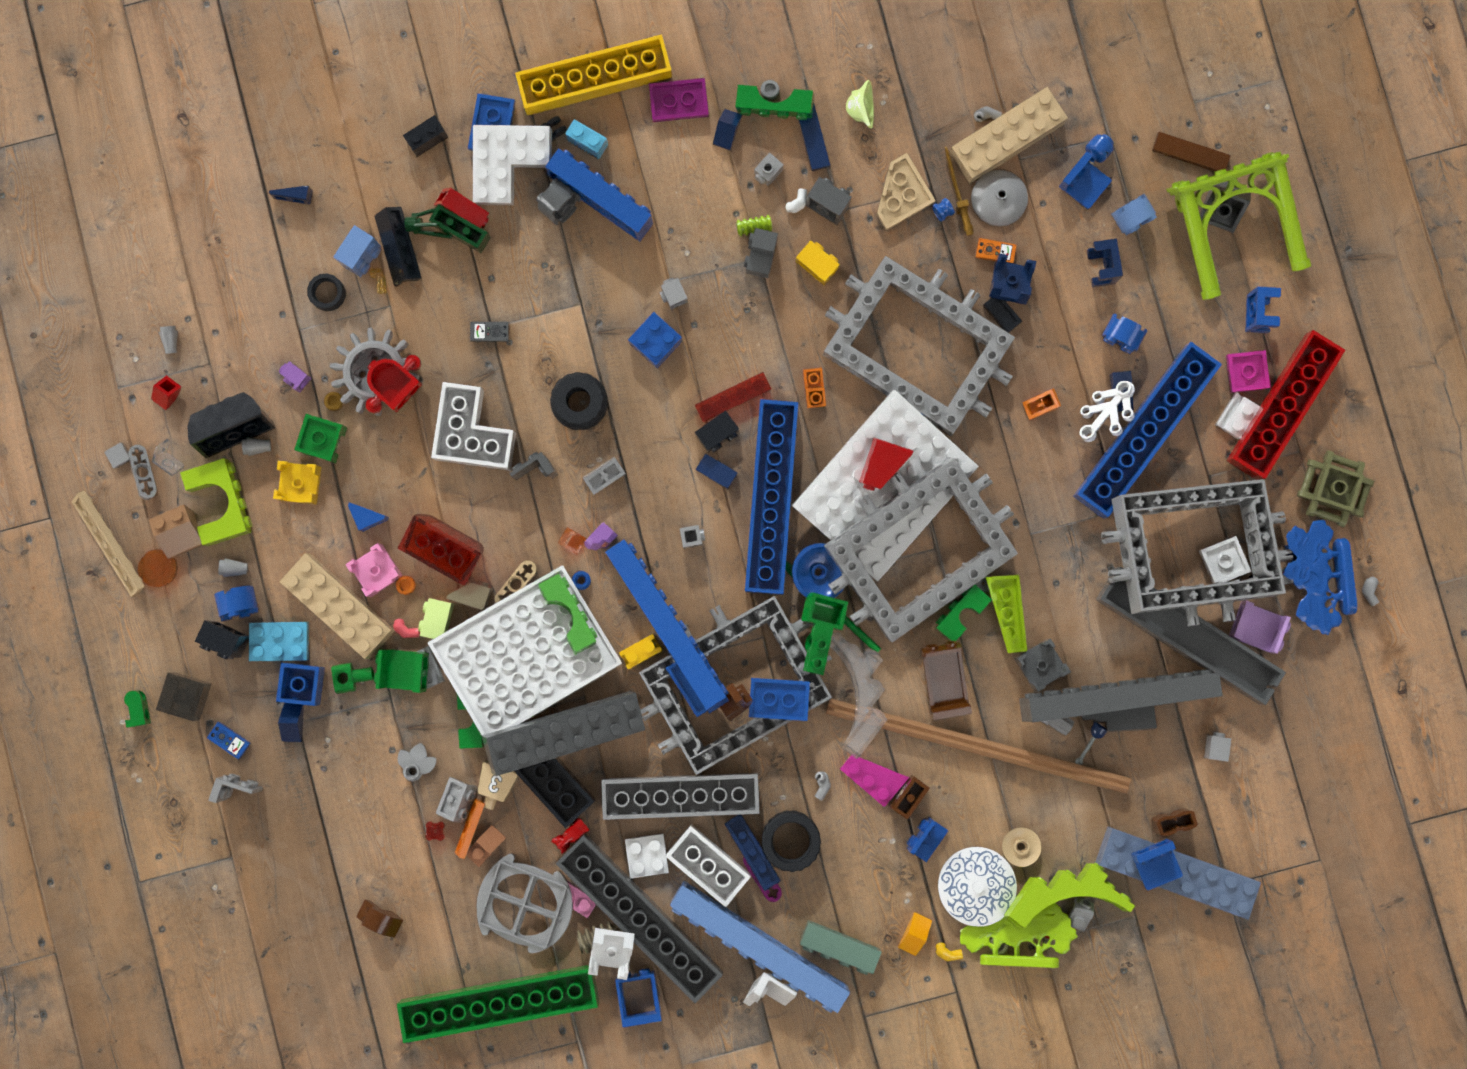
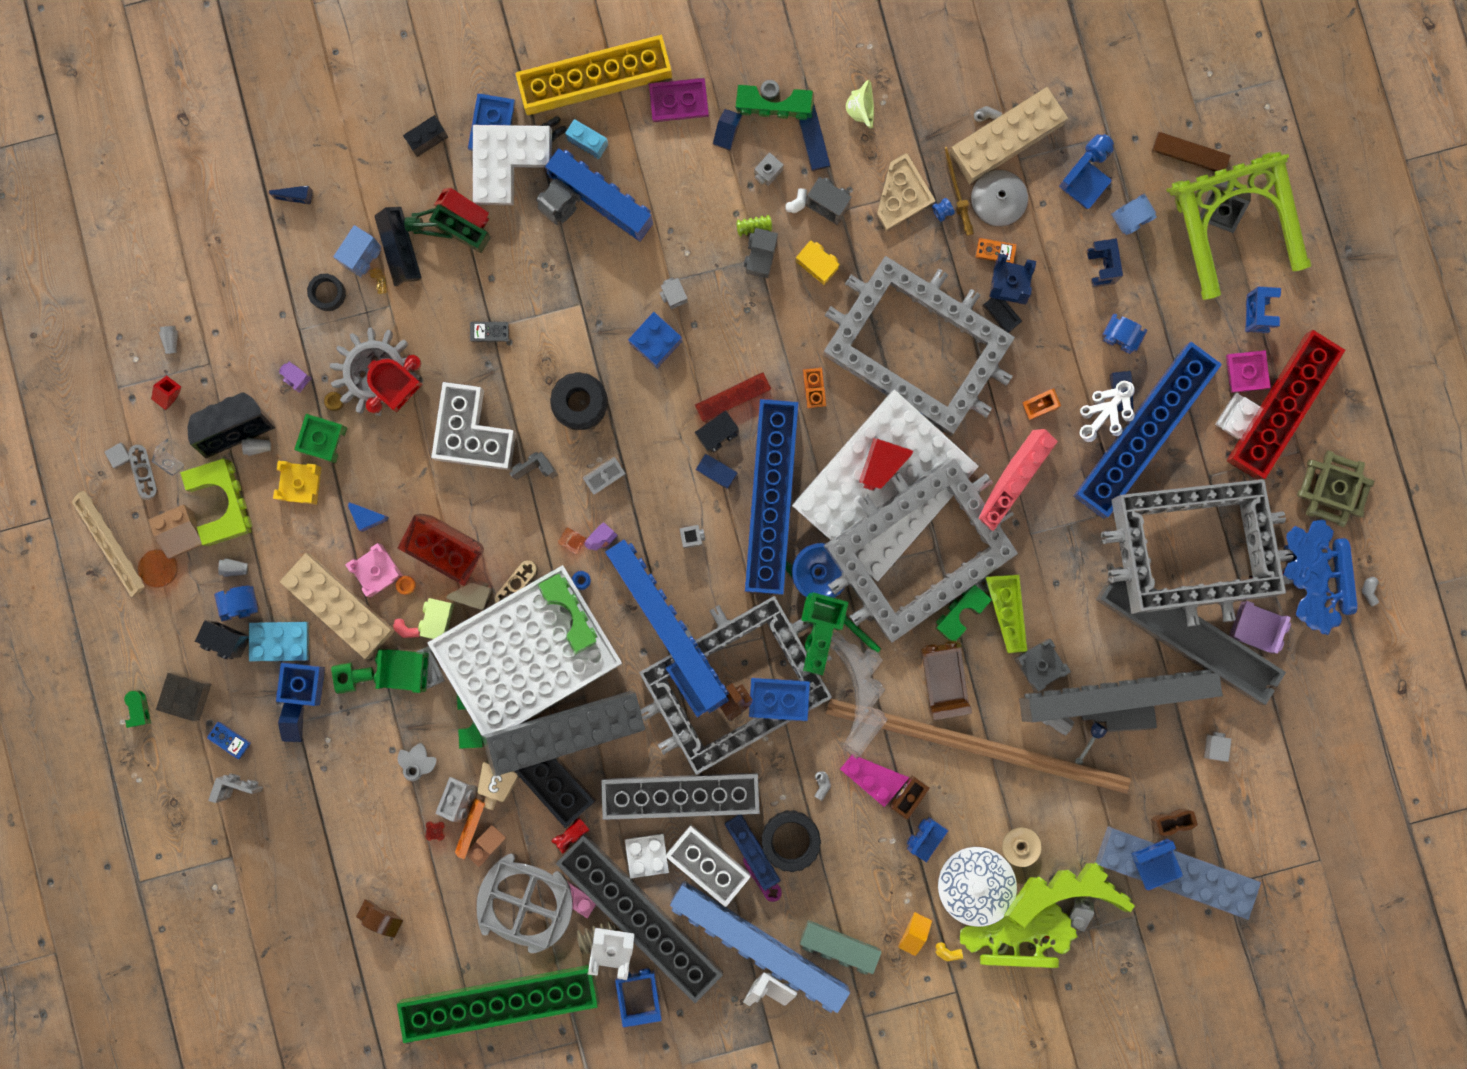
yellow brick [619,634,663,670] -> none
white plate [1199,536,1251,583] -> none
none -> coral slope [979,429,1058,531]

